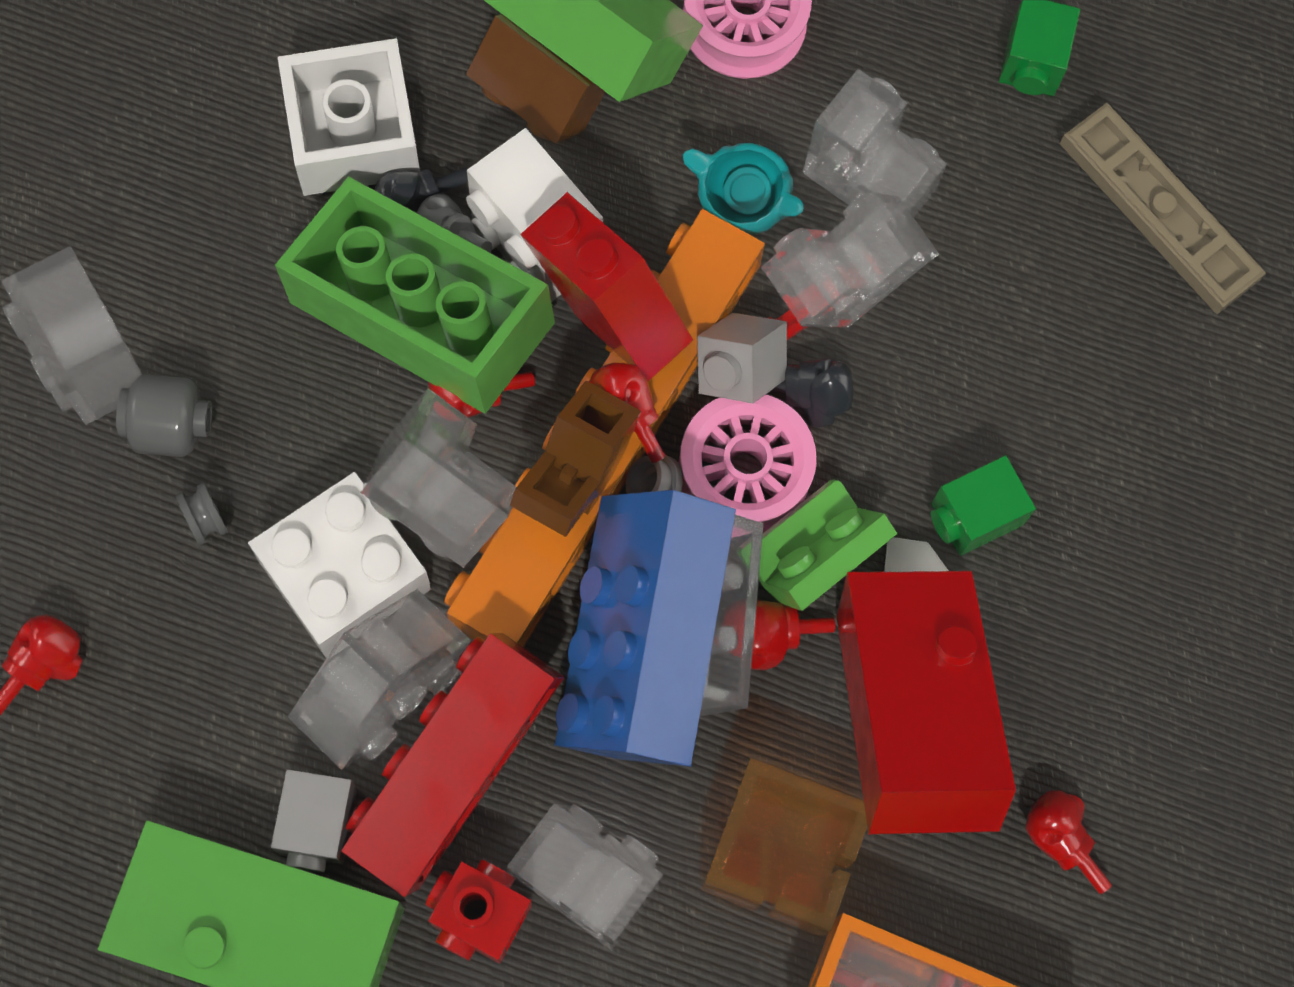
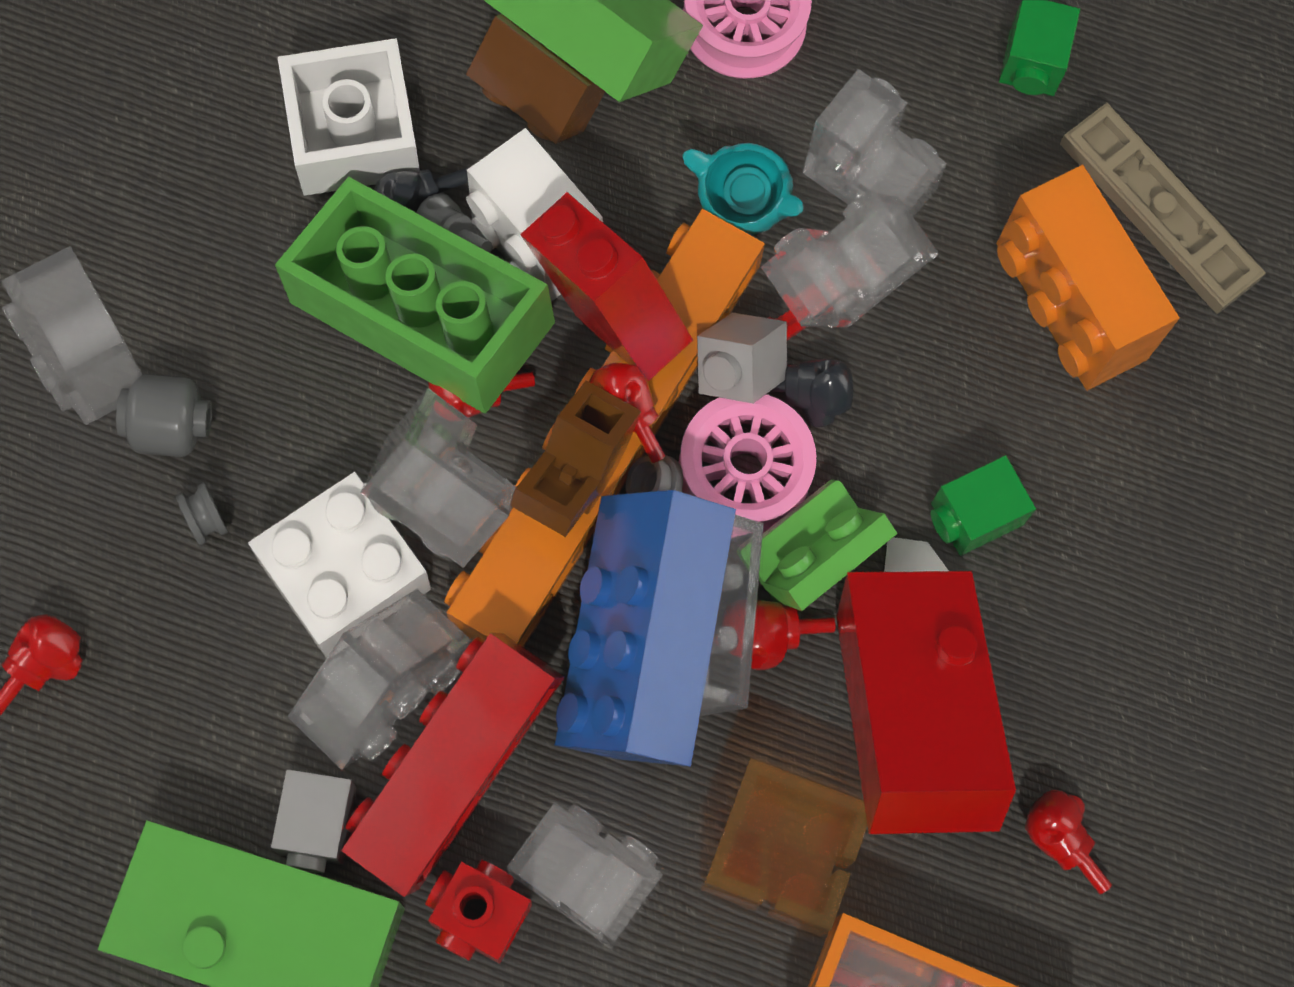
none -> orange piece [996,165,1180,391]

